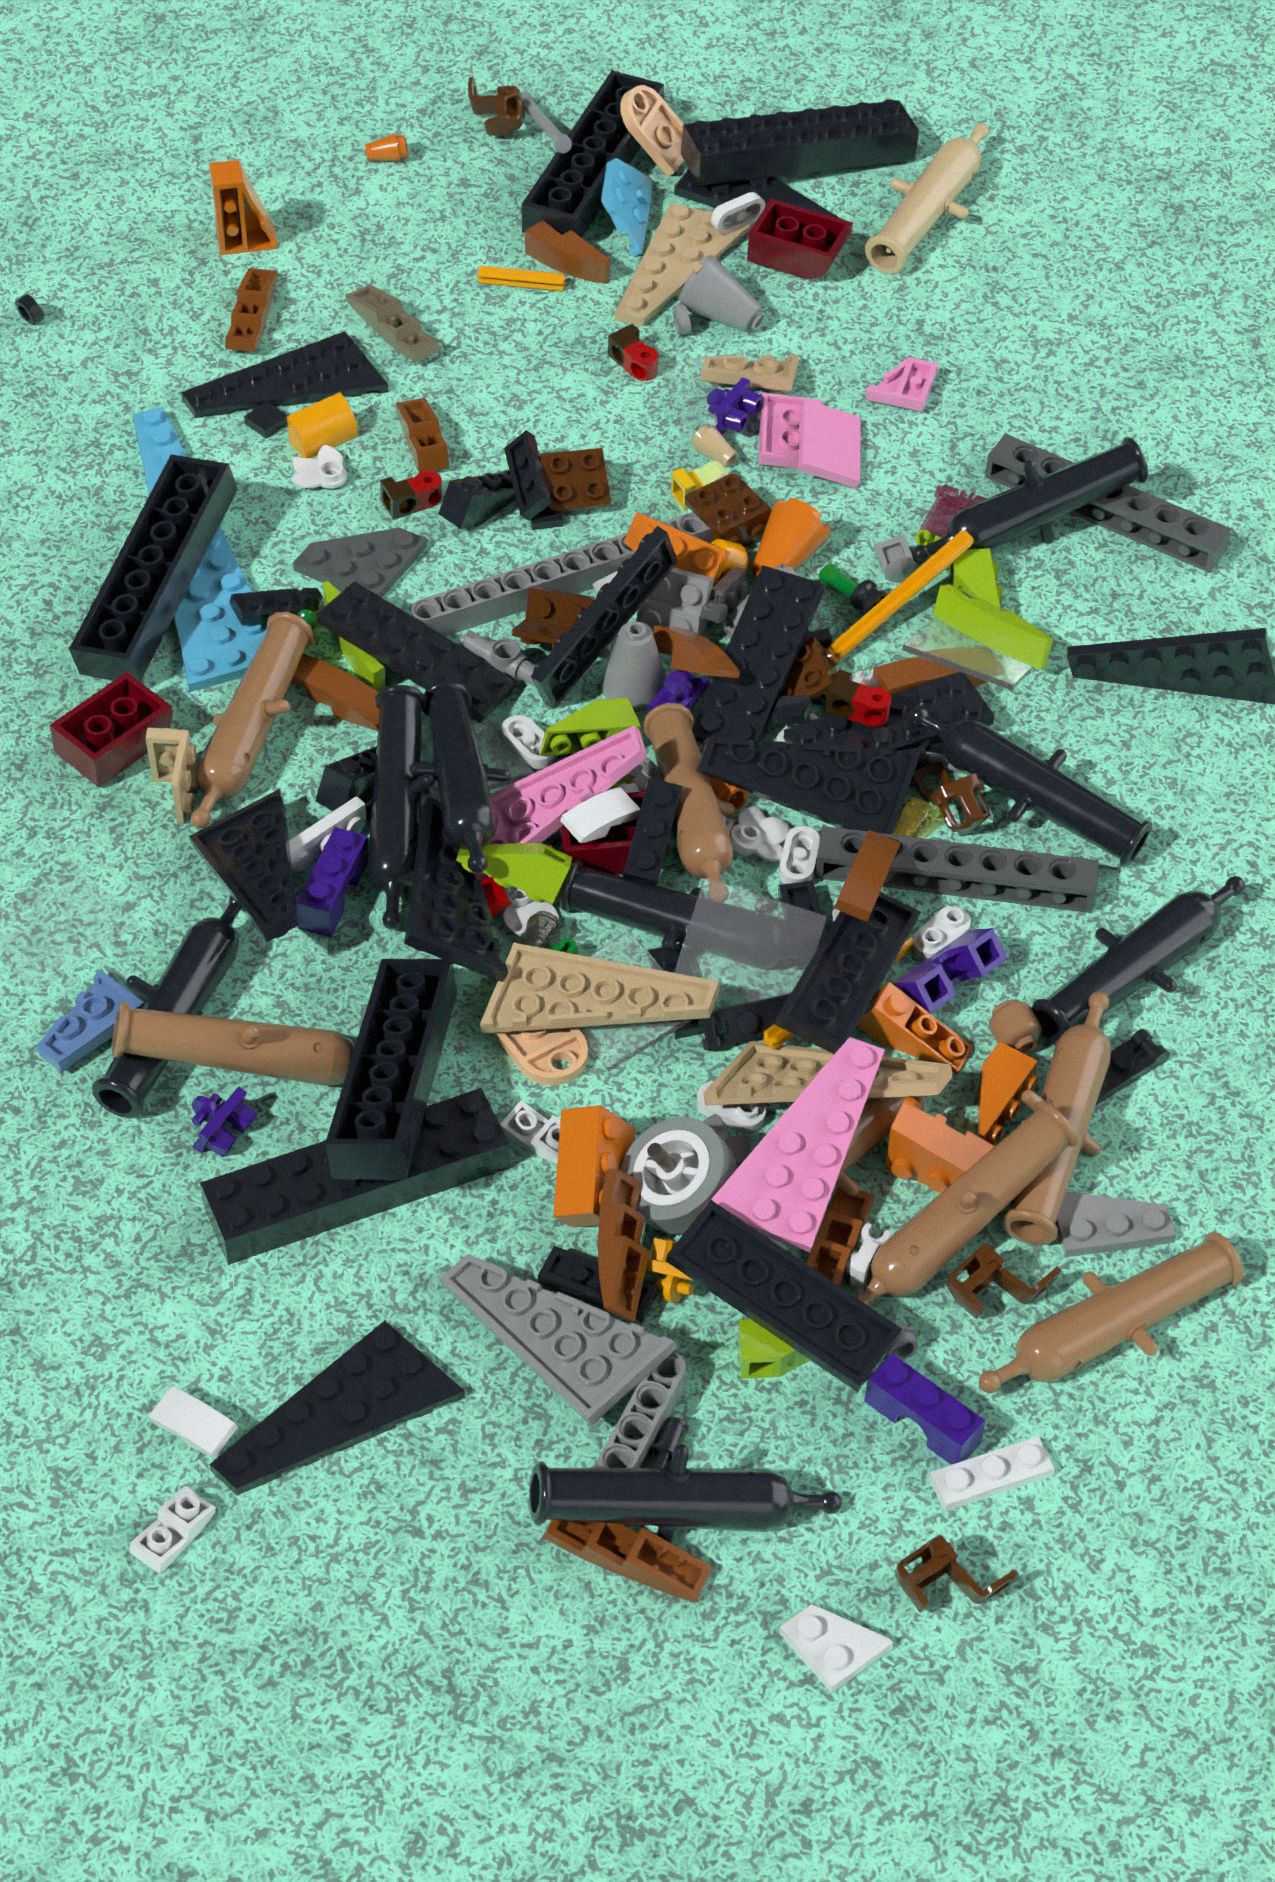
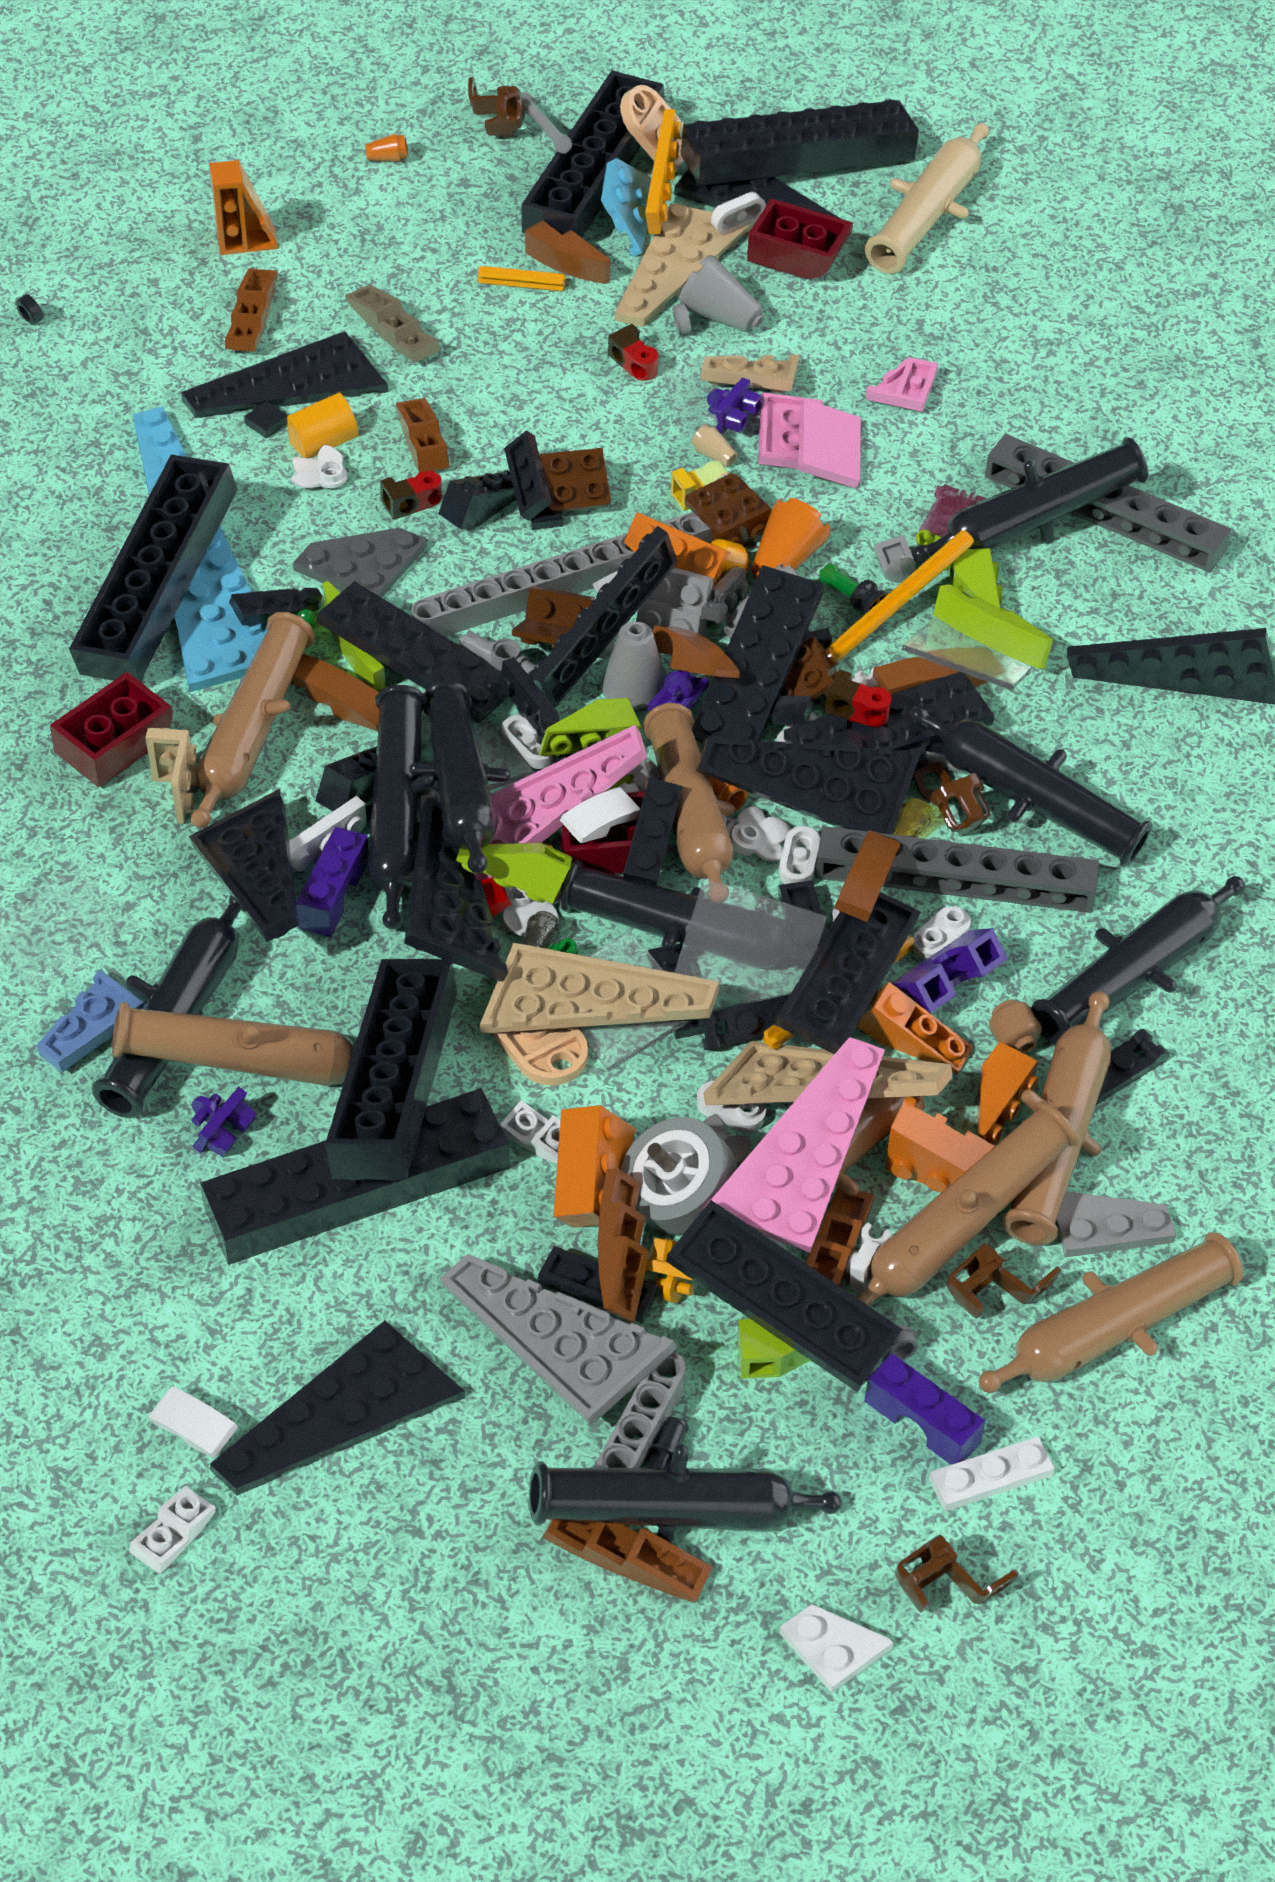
none -> black plate [498,657,560,745]
none -> light orange plate [645,109,683,234]

